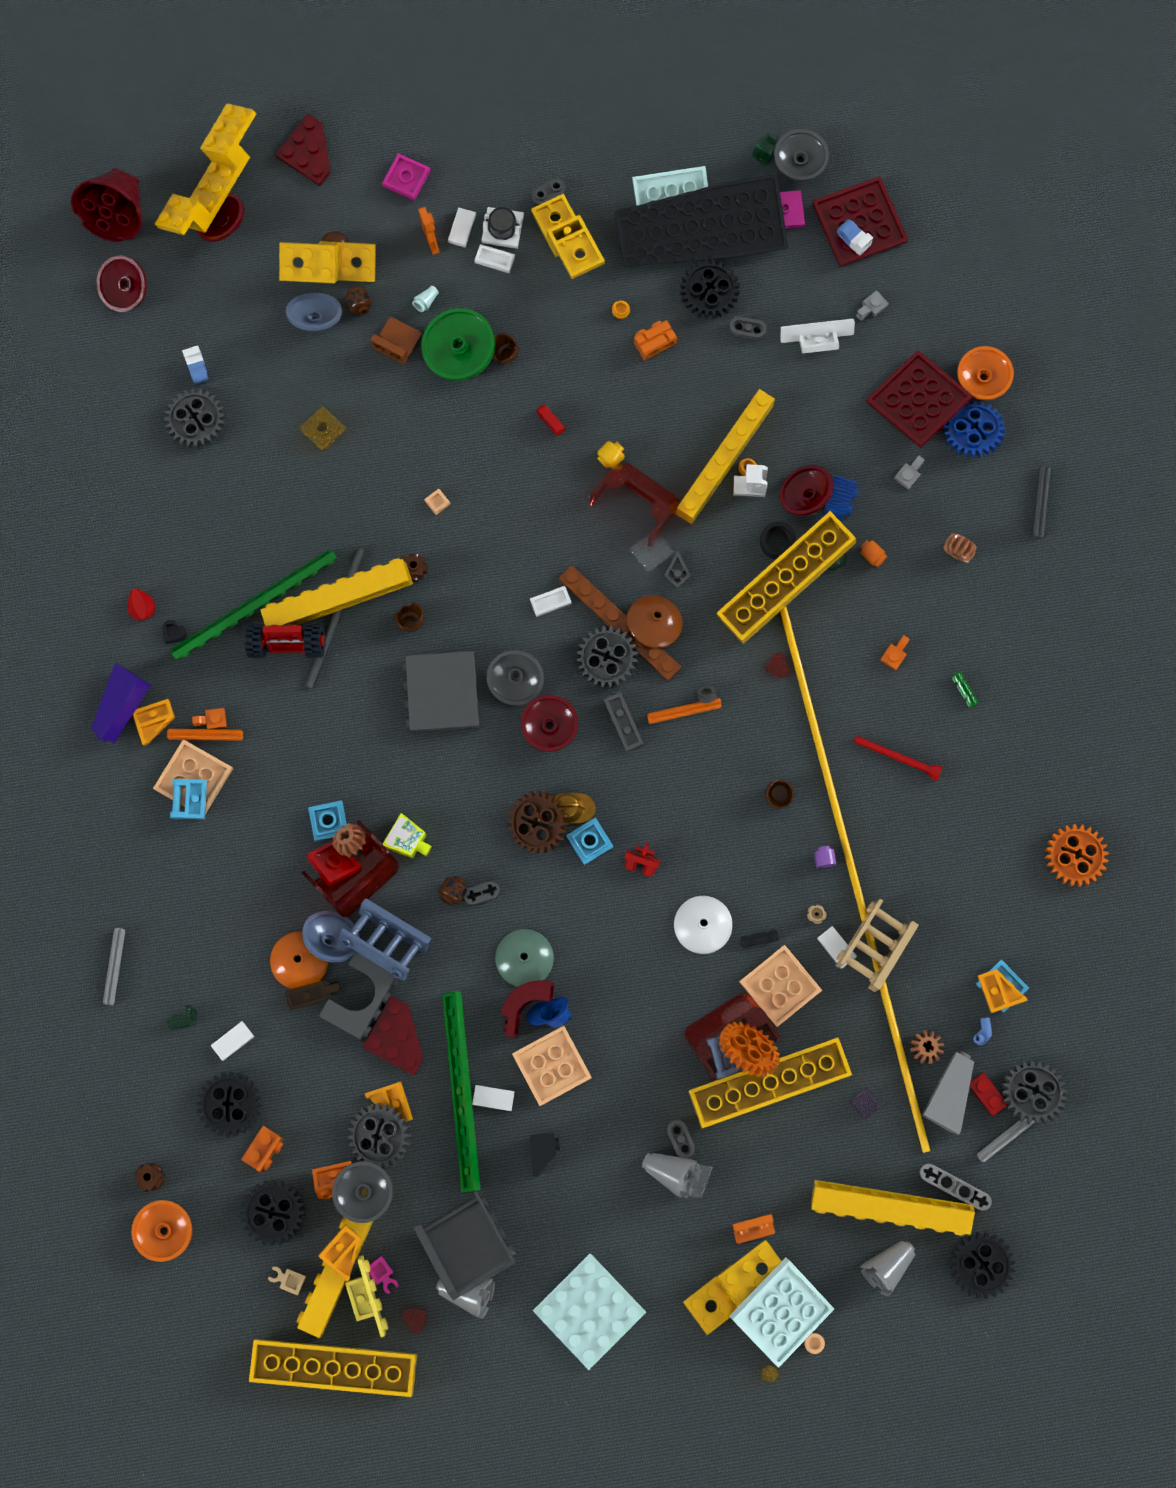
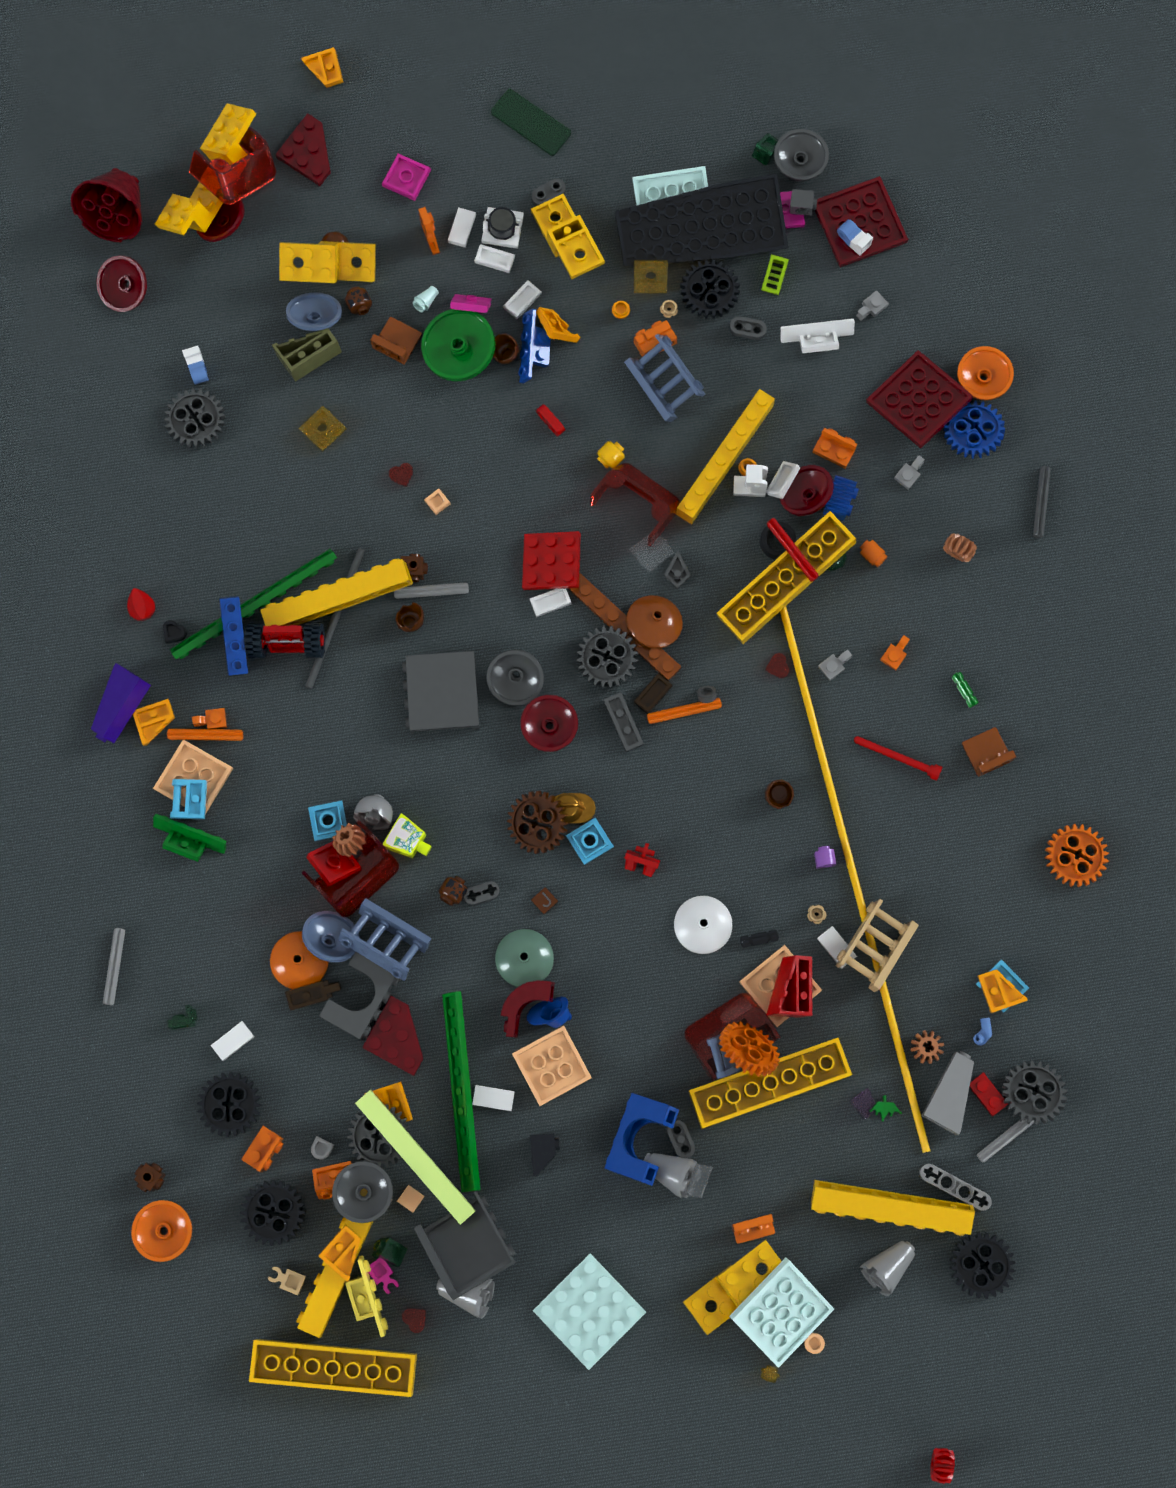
none -> green bracket [153,814,226,862]
none -> clear red windscreen [189,126,276,205]
none -> blue brick [219,596,248,676]
none -> olive wedge [272,328,342,382]
none -> light orange wing [301,47,344,88]
none -> light grey tile [311,1136,335,1160]
none -> light grey cylinder [353,794,393,830]
none -> yellowish green tile [355,1090,476,1225]
none -> clear green bracket [372,1237,407,1267]
none -> clear red tile [389,463,413,487]
none -> light grey axle [394,582,469,599]
none -> light nougat tile [397,1185,425,1213]
none -> dark pink plate [450,294,492,313]
none -> clear green piece [491,89,571,156]
none -> white tile [503,280,542,319]
none -> blue bracket [518,308,551,383]
none -> red plate [522,531,581,590]
none -> reddish brown tile [531,887,558,915]
none -> light orange wing [536,307,581,343]
none -> blue arch [604,1093,679,1186]
none -> sand blue fence [624,334,706,422]
none -> dark brown tile [633,673,673,714]
none -> clear yellow piece [634,260,668,293]
none -> tan plate [660,300,678,318]
none -> lime slope [761,254,789,295]
none -> white tile [766,461,800,499]
none -> red wedge [766,955,812,1018]
none -> red axle [767,518,819,582]
none -> dark grey brick [790,189,817,216]
none -> orange bracket [812,428,857,469]
none -> light grey plate [818,649,852,681]
none -> green piece [870,1096,902,1122]
none -> red gear [930,1448,955,1484]
none -> dark orange bracket [962,727,1016,777]

